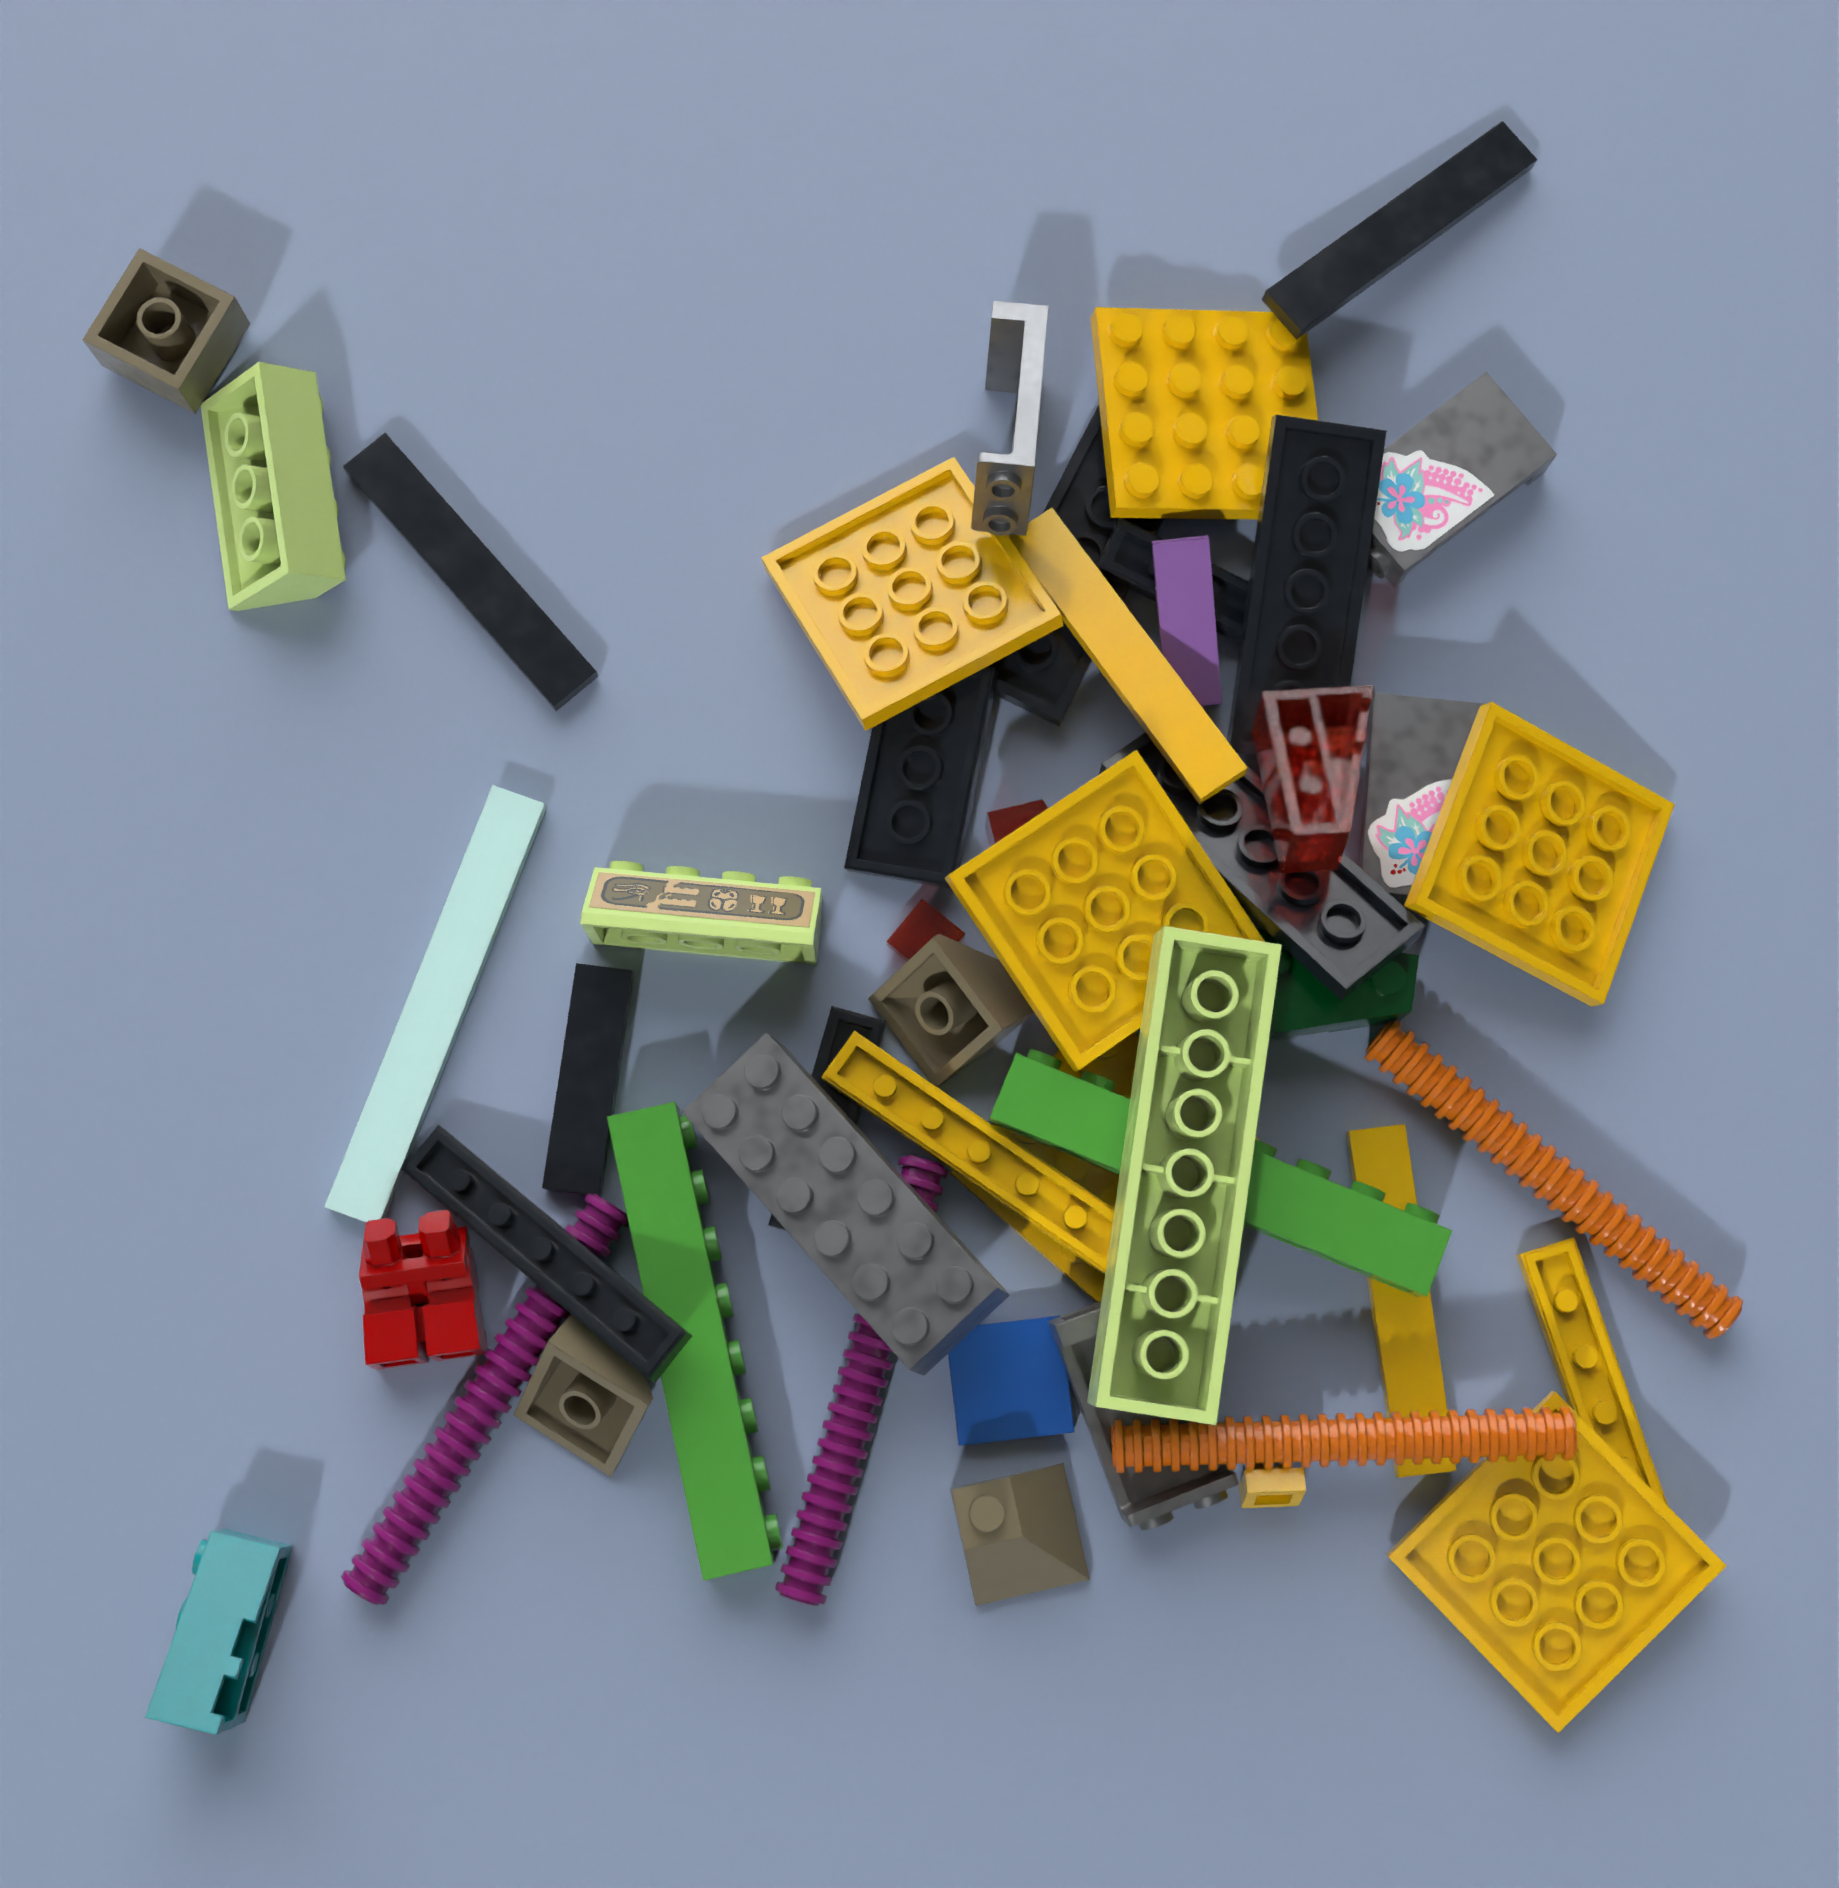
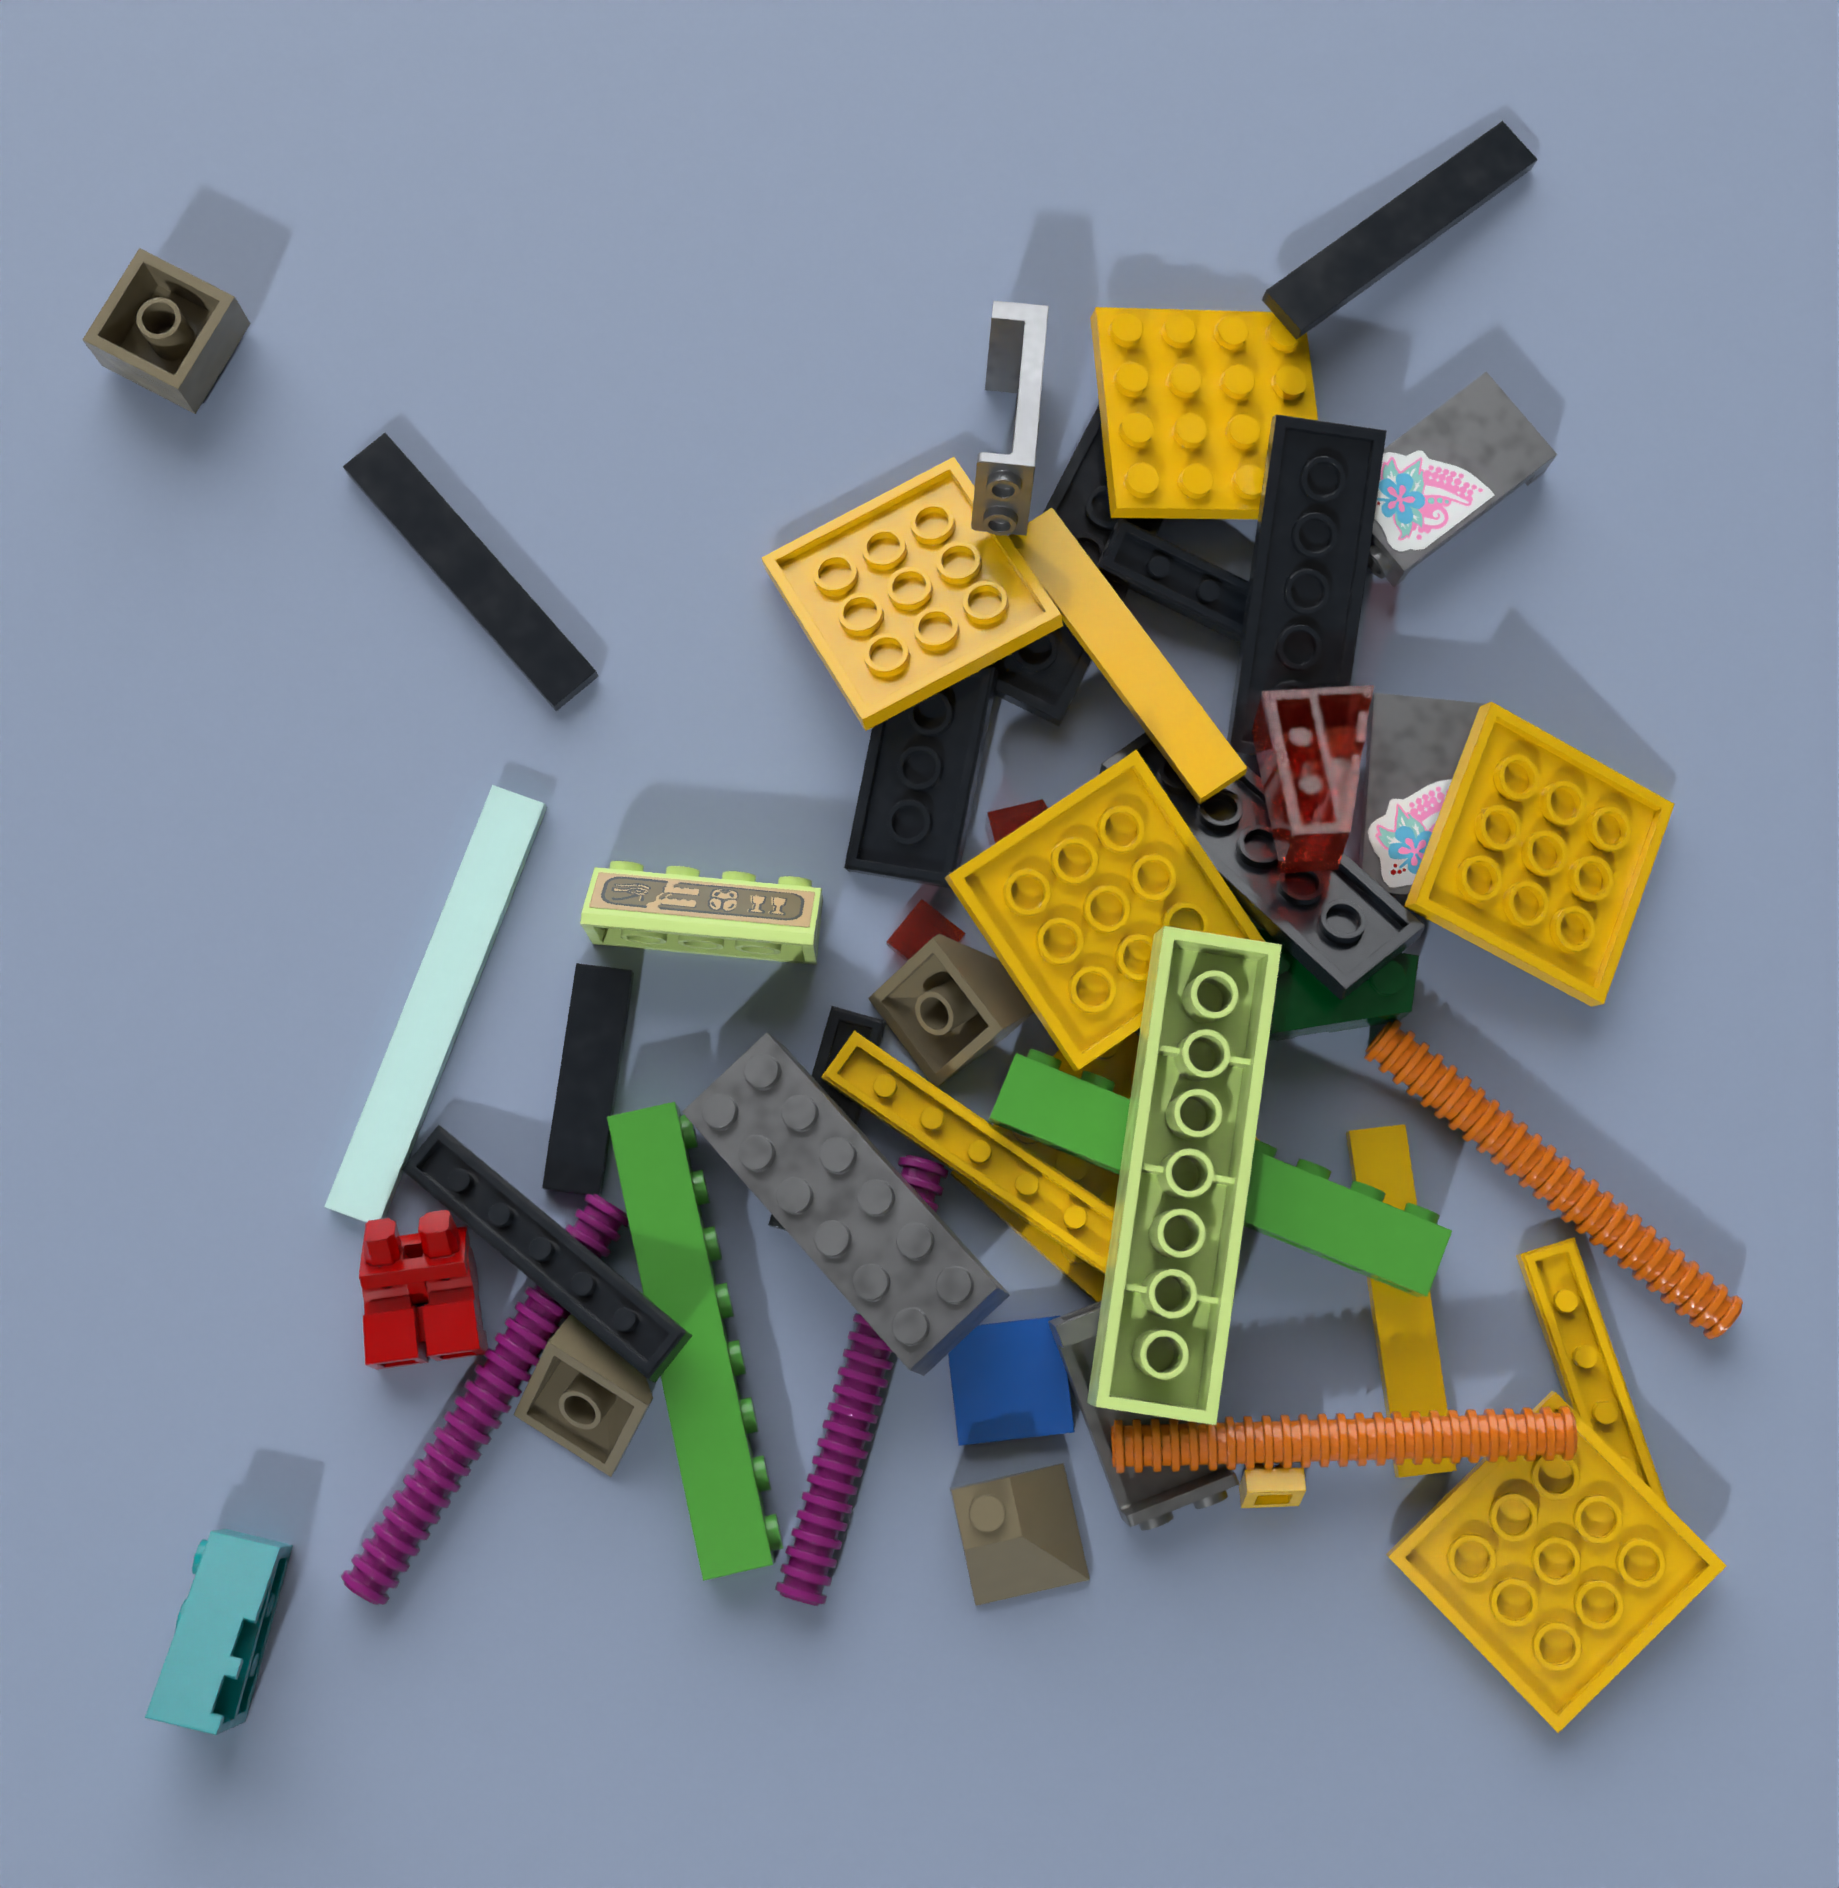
yellowish green slope [201,362,346,611] -> none
medium lavender tile [1151,535,1222,706] -> none

